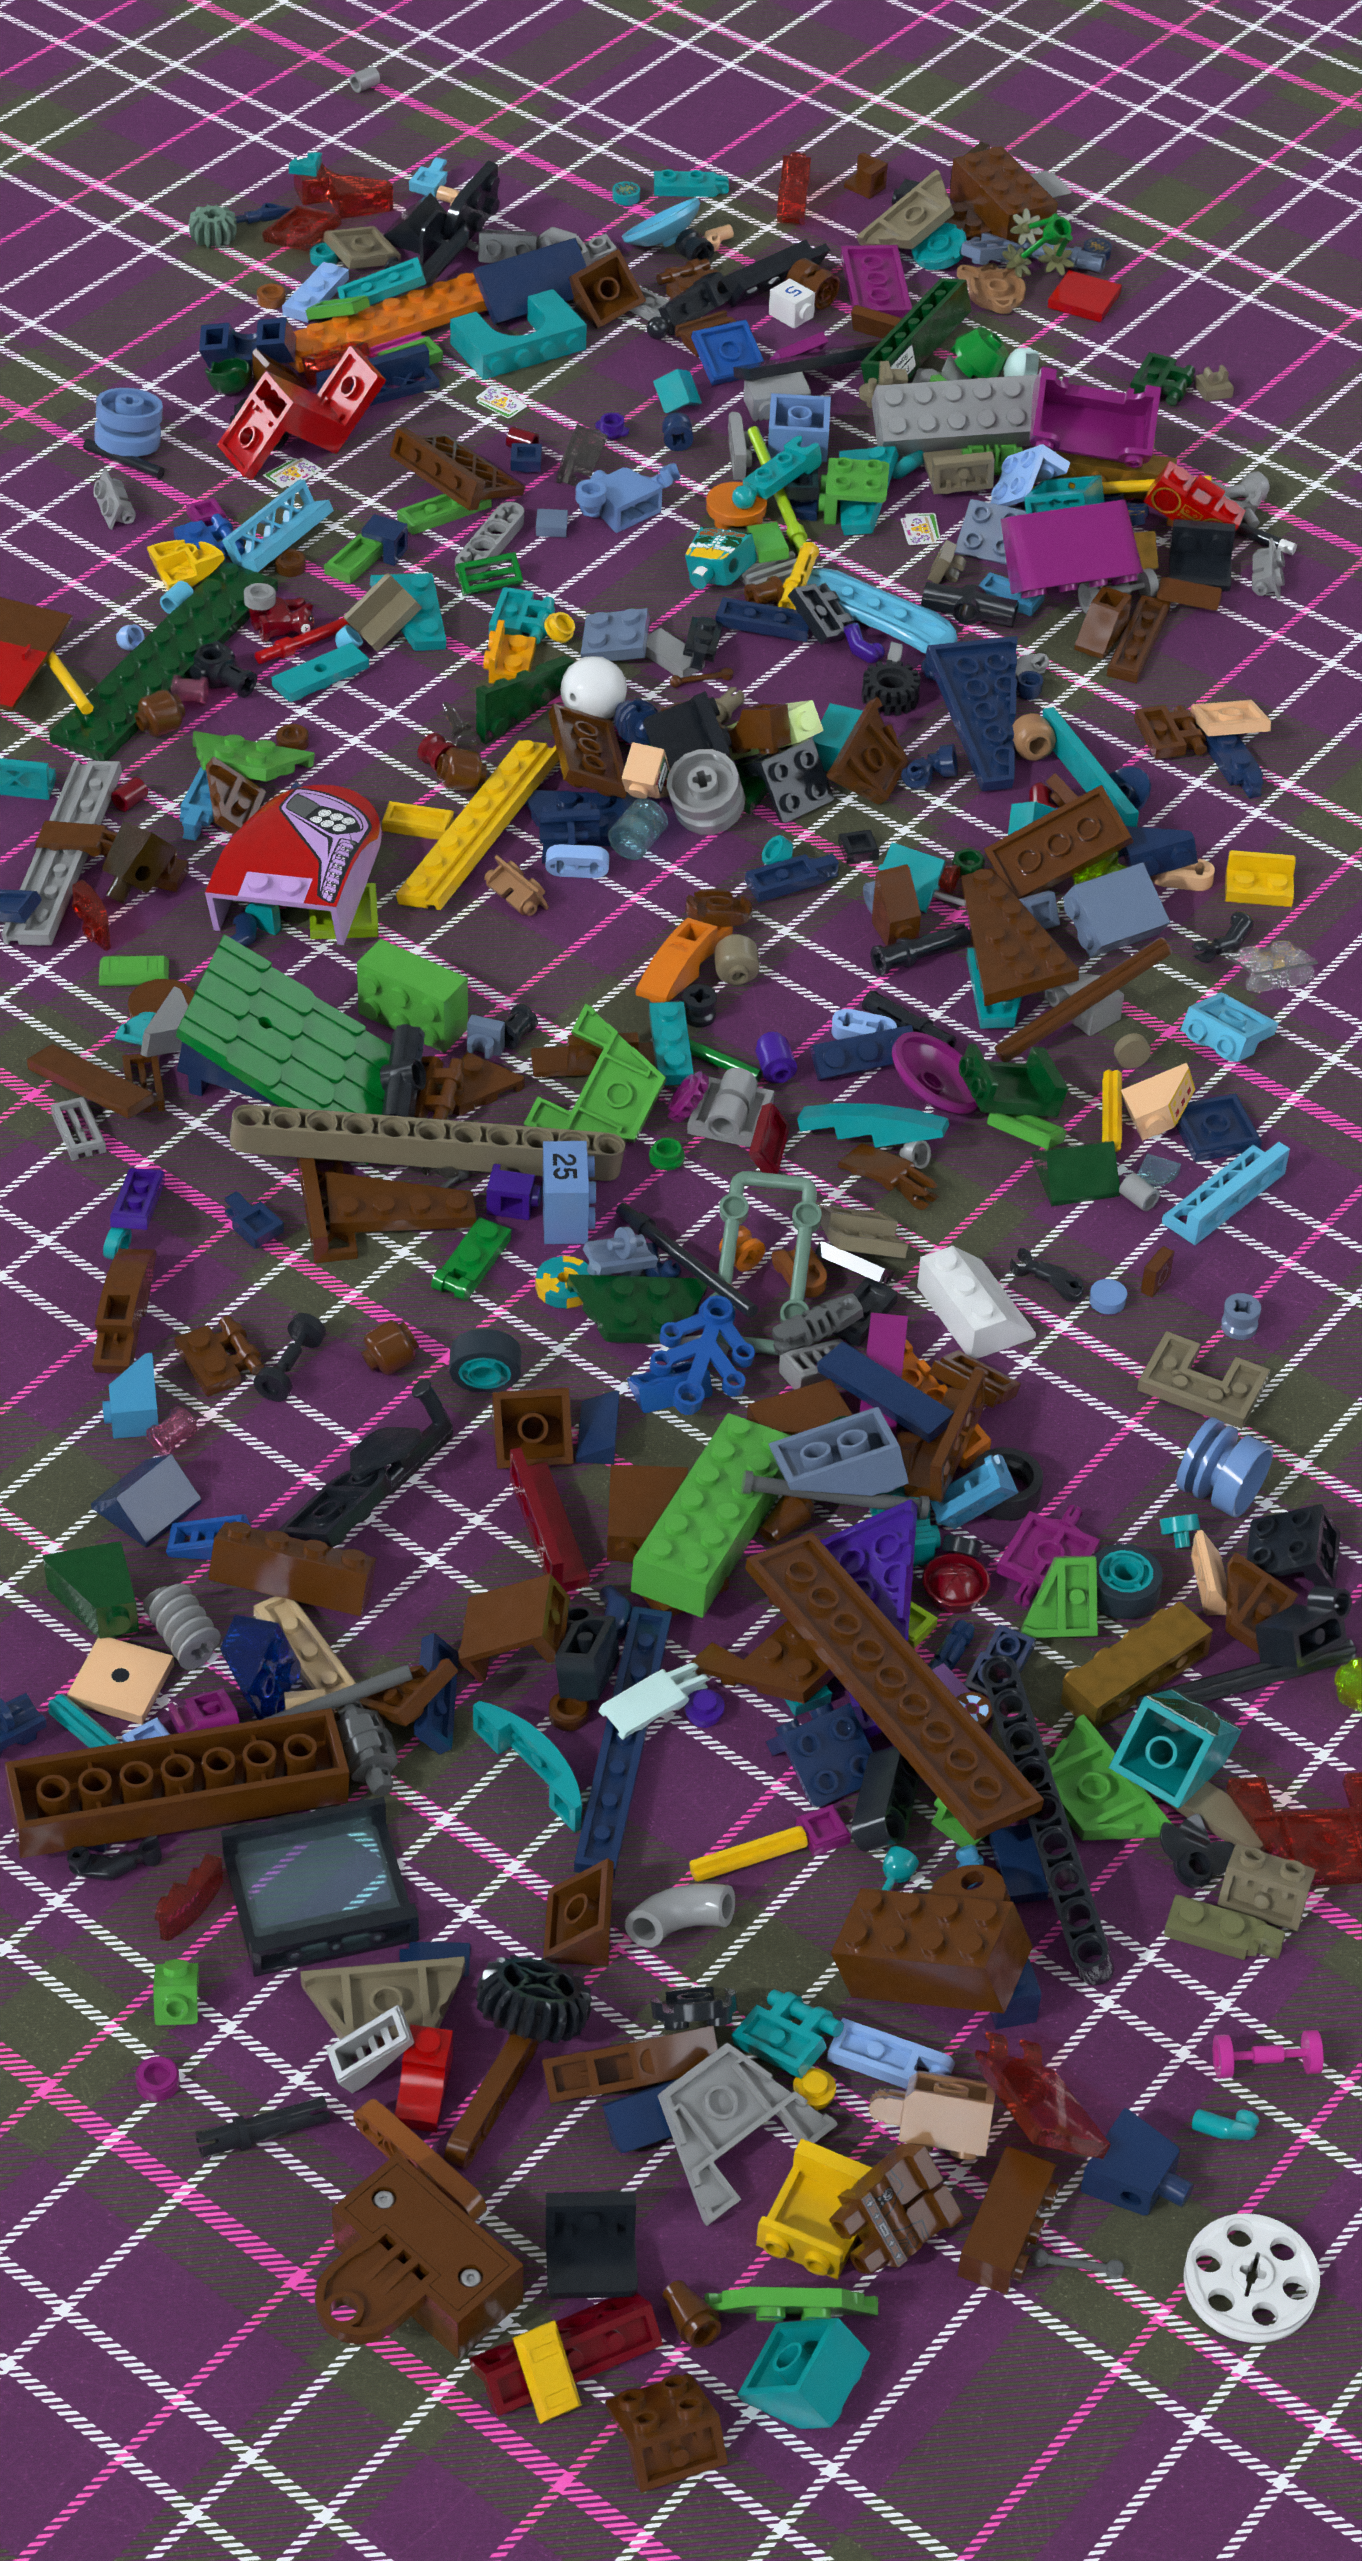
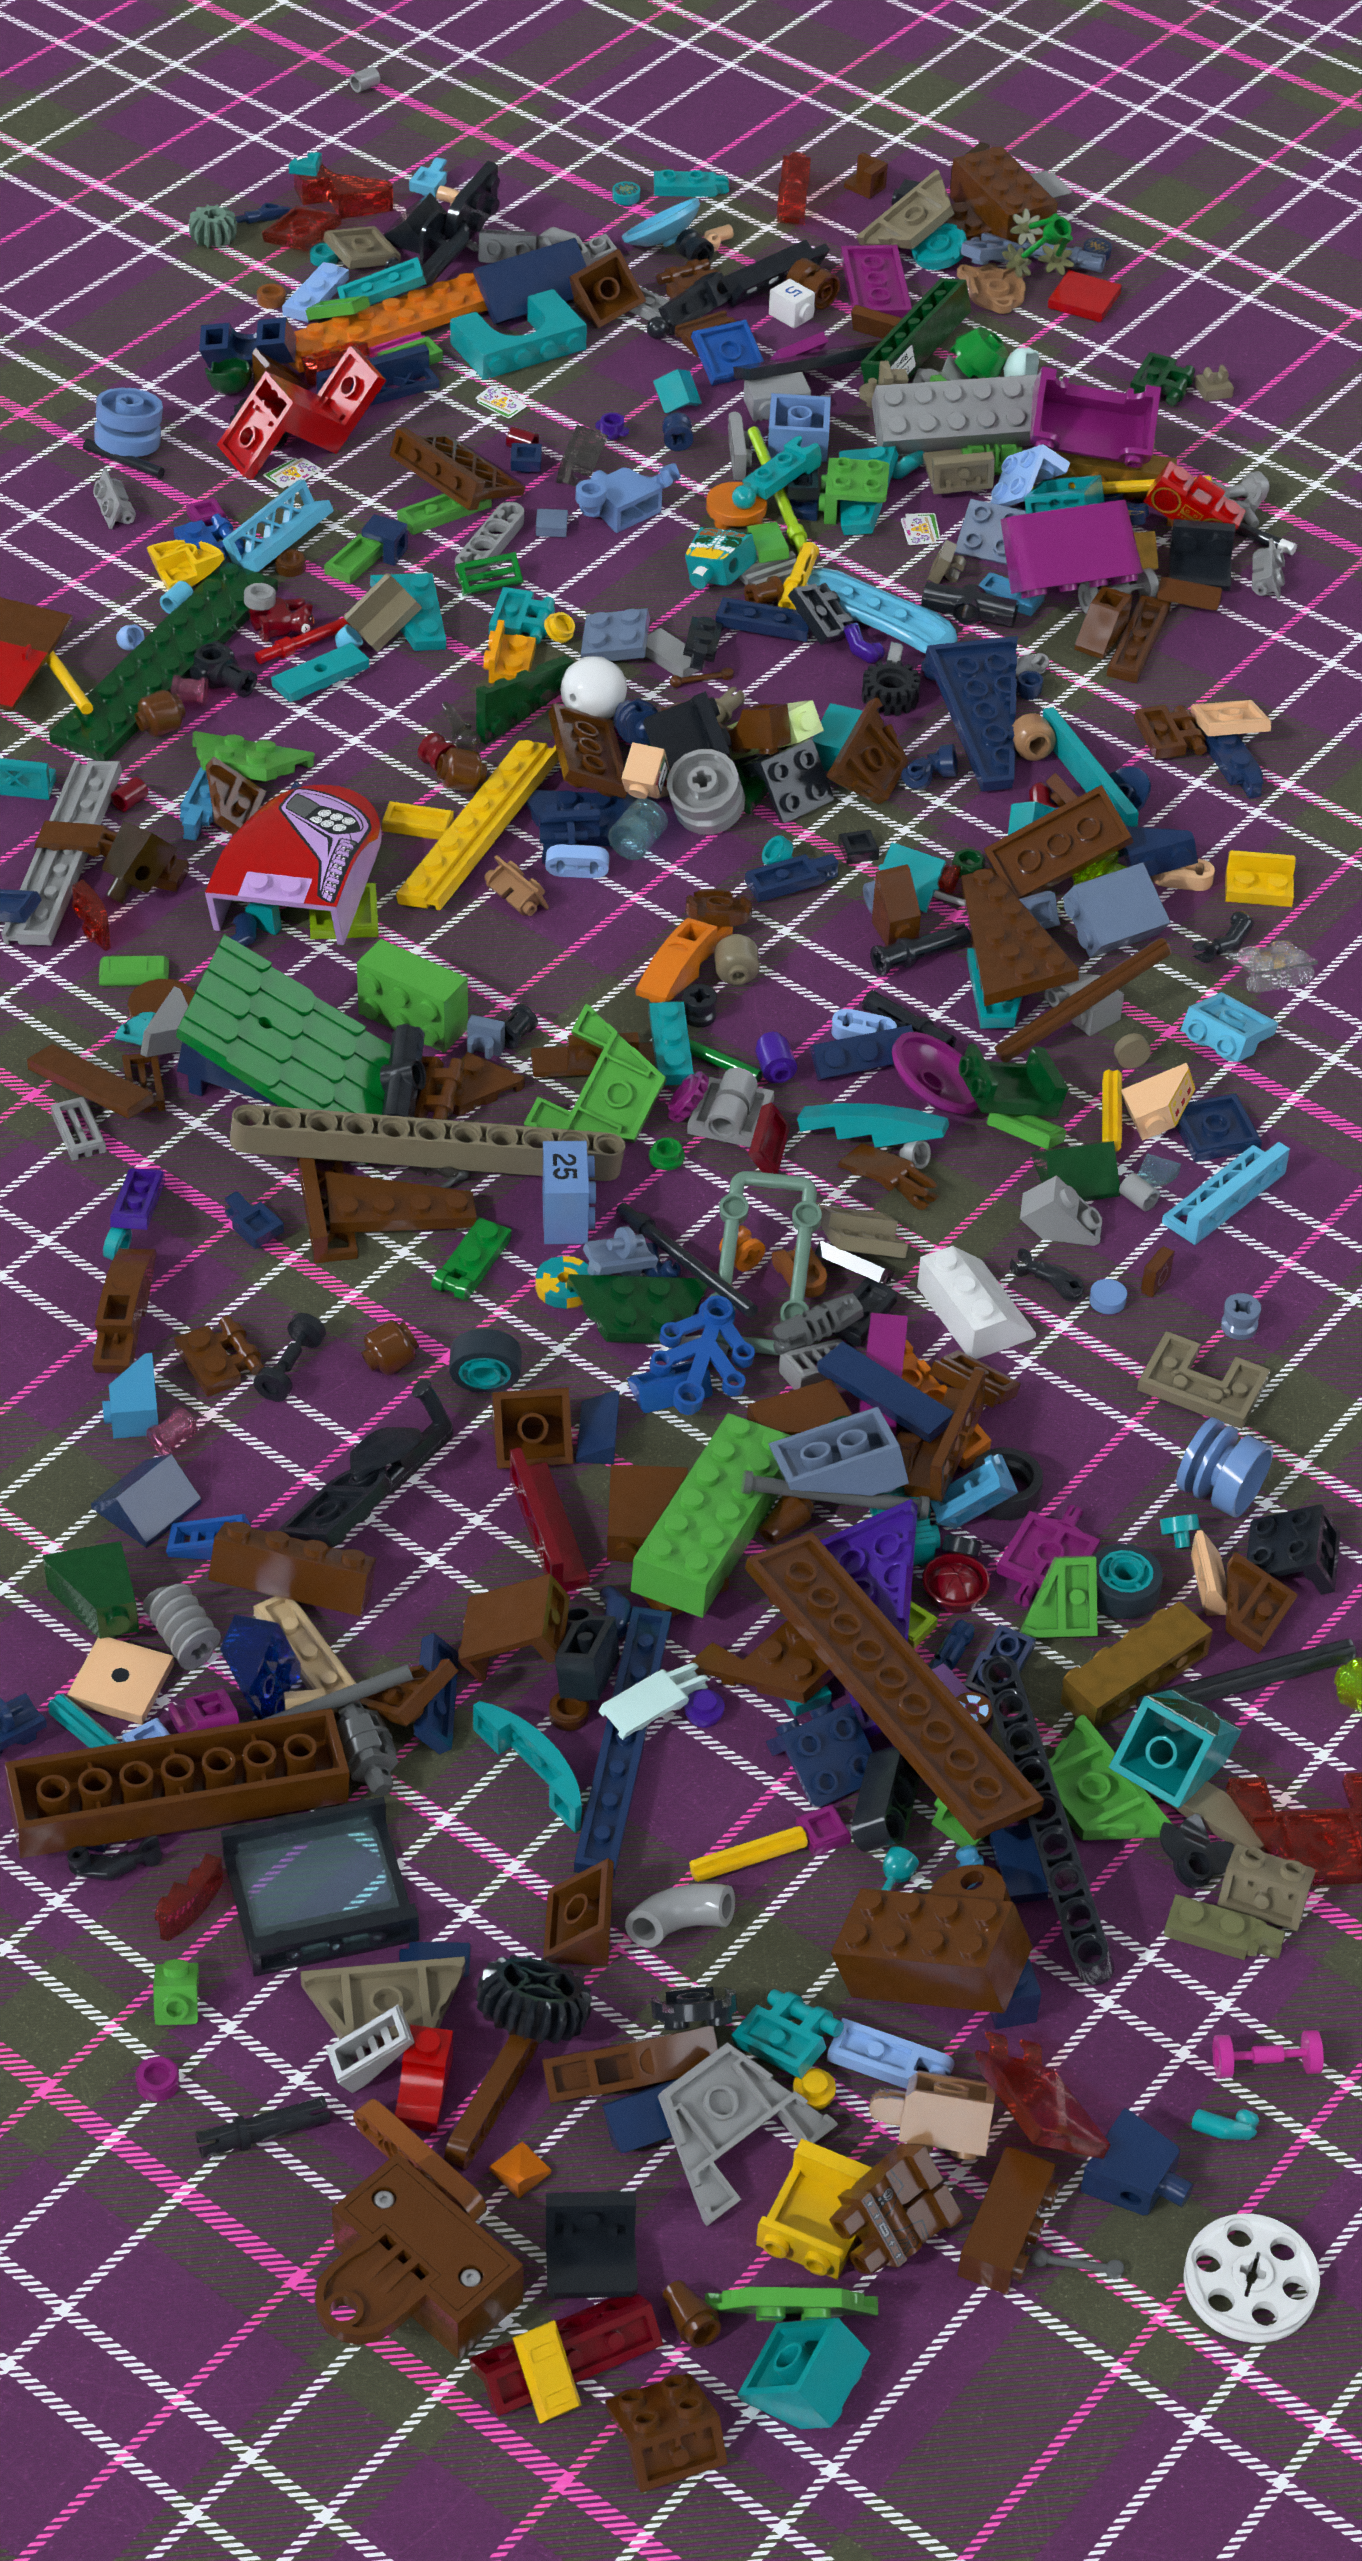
reddish brown tile [276,724,309,751] -> none
dark purple brick [487,1164,542,1220] -> none
black hinge [1255,1585,1352,1669] -> none
none -> orange slope [489,2141,551,2199]
none -> light grey slope [1020,1175,1102,1246]

